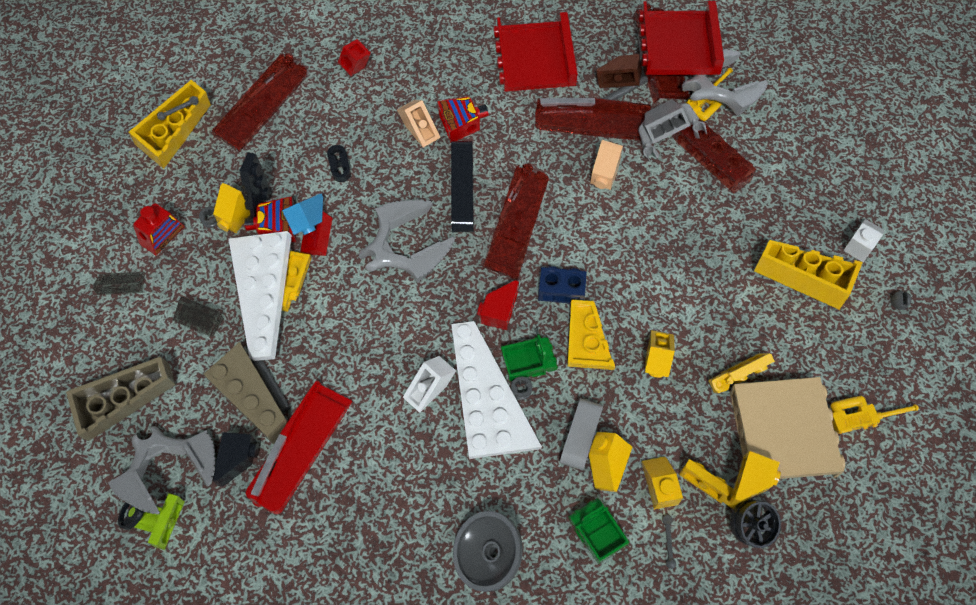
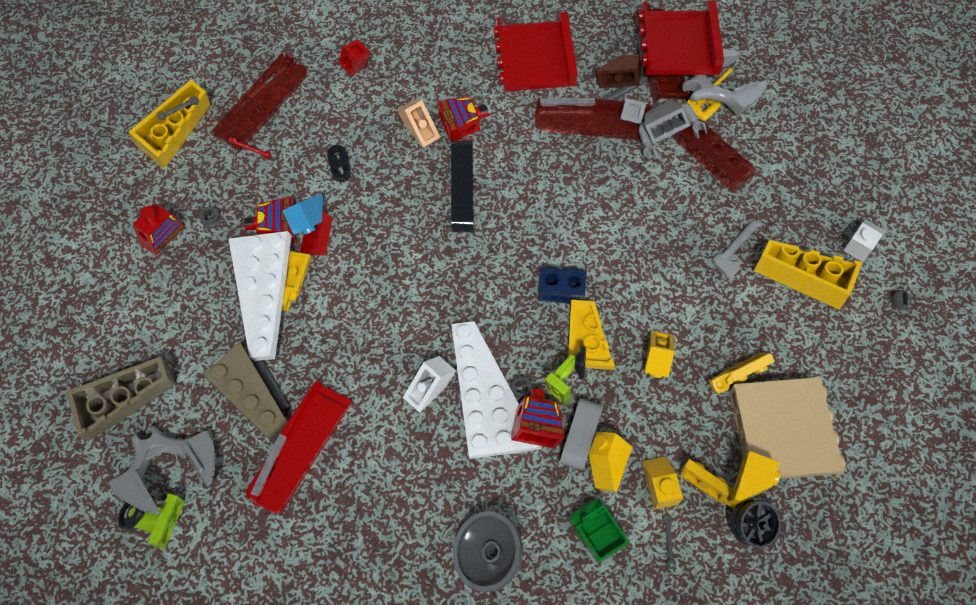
clear smoke slope [93,272,145,295] -> none
clear smoke slope [173,296,224,338] -> none
black slope [212,432,259,487] -> none
yellow slope [213,183,250,233] -> none
black wing [240,152,272,217] -> none
light grey piece [359,199,455,283] -> none
red slope [477,280,519,330] -> none
clear red piece [481,163,549,280] -> none
green piece [501,334,558,382] -> none
light nougat slope [590,140,623,190] -> none
yellow piece [830,396,919,434] -> none
none -> red hinge [228,137,271,159]
none -> red torso [511,389,564,449]
none -> lime piece [545,346,586,406]
none -> light grey tile [620,98,646,125]
none -> light grey piece [712,221,758,280]

